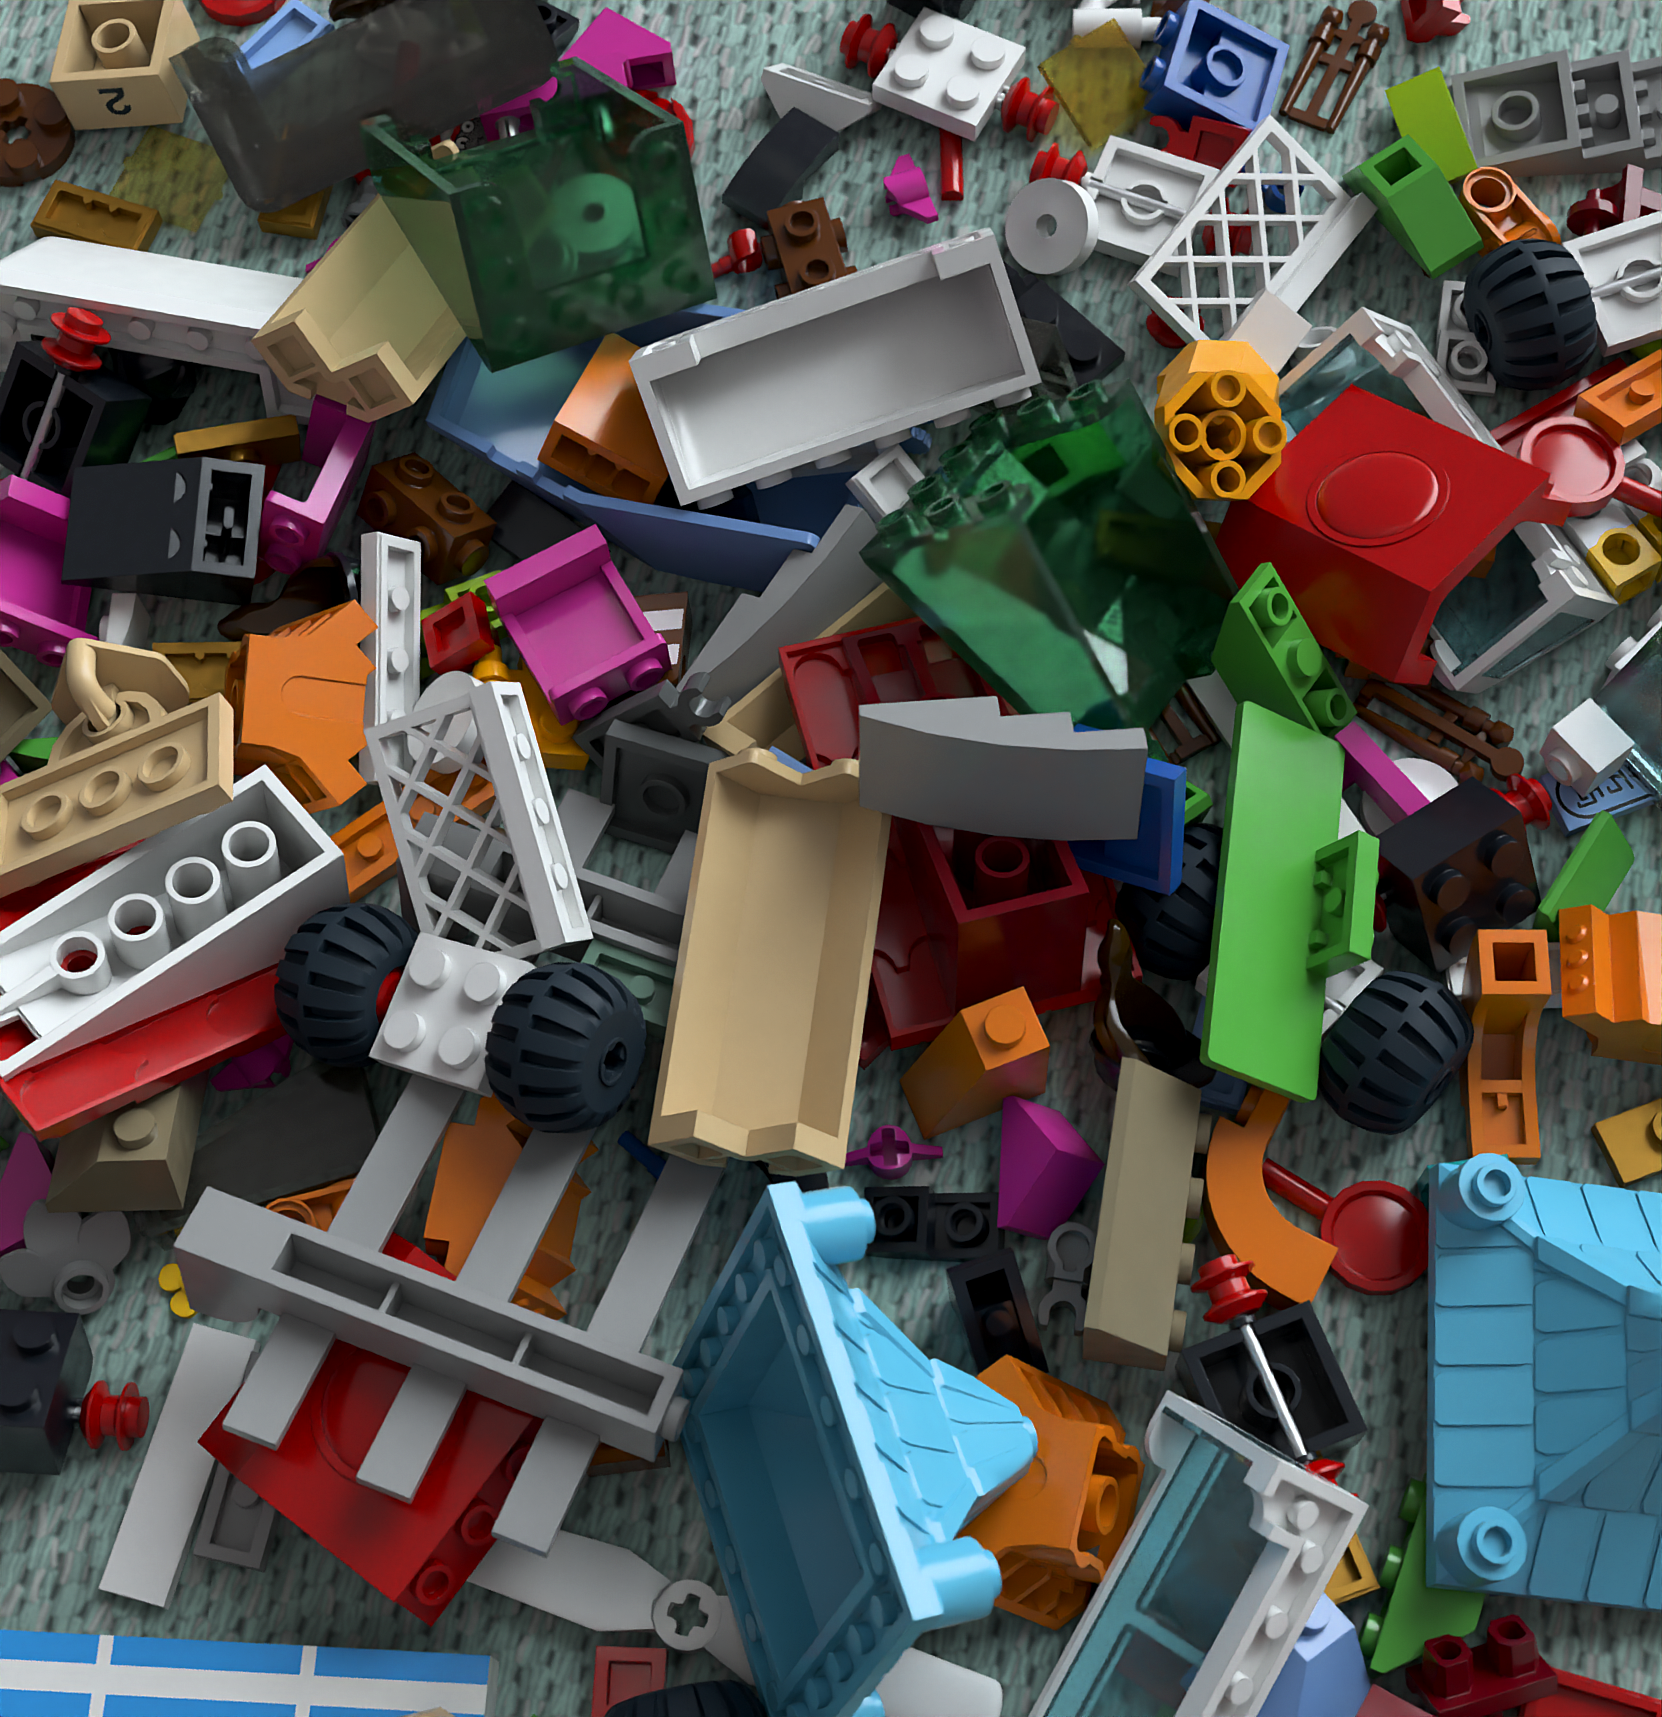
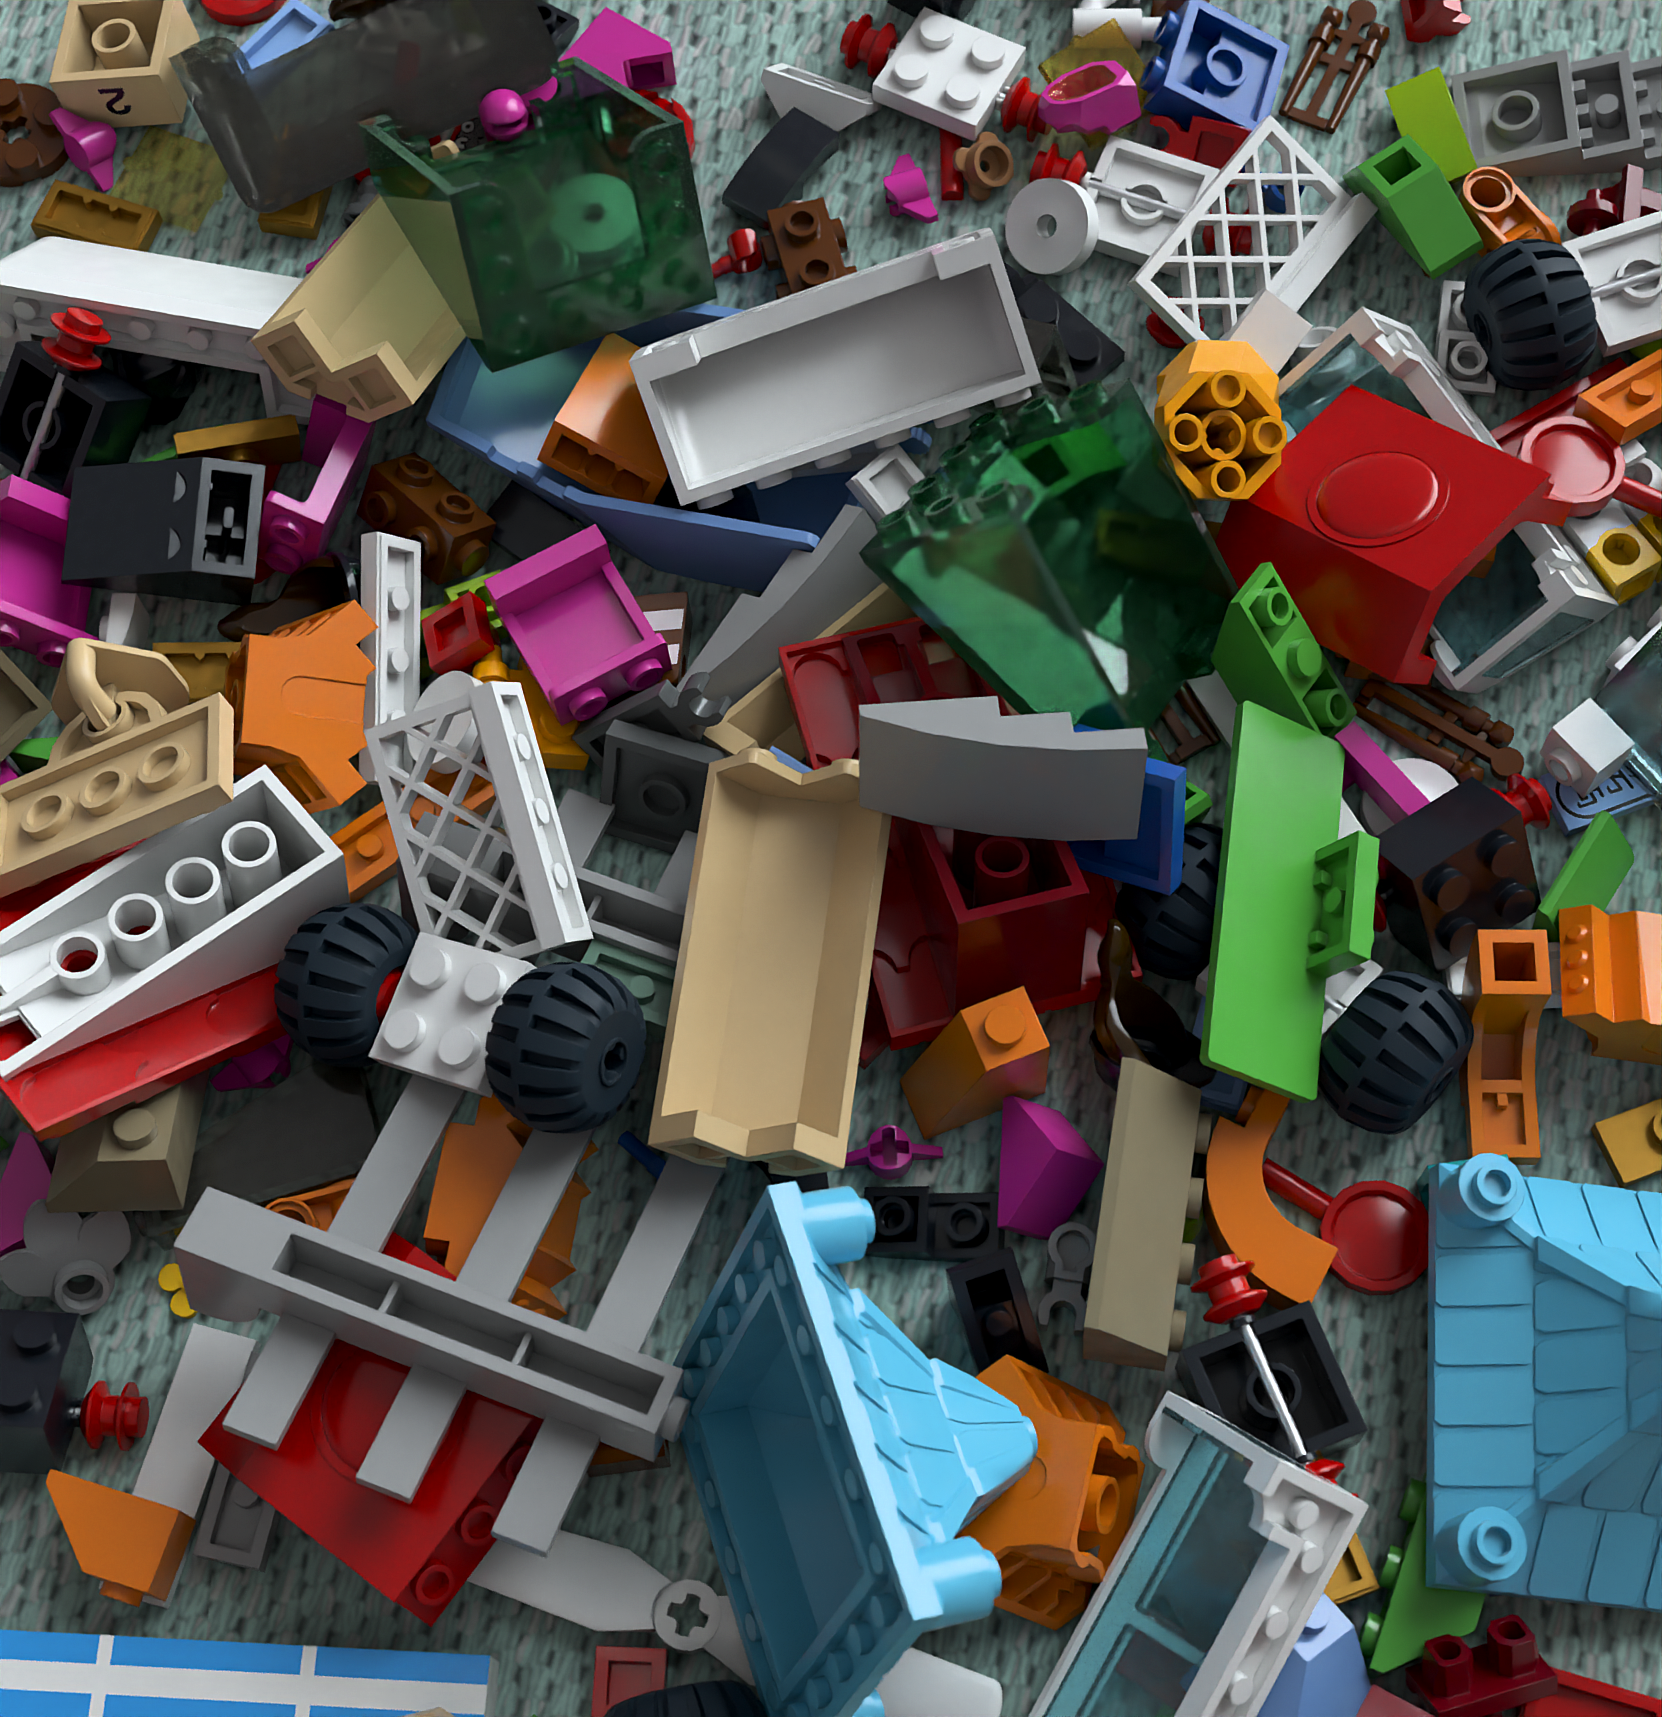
none -> orange slope [45,1469,197,1608]
none -> dark pink piece [49,107,117,193]
none -> dark pink hinge [479,89,528,142]
none -> medium nougat plate [953,132,1014,201]
none -> dark pink rock [1038,60,1141,136]

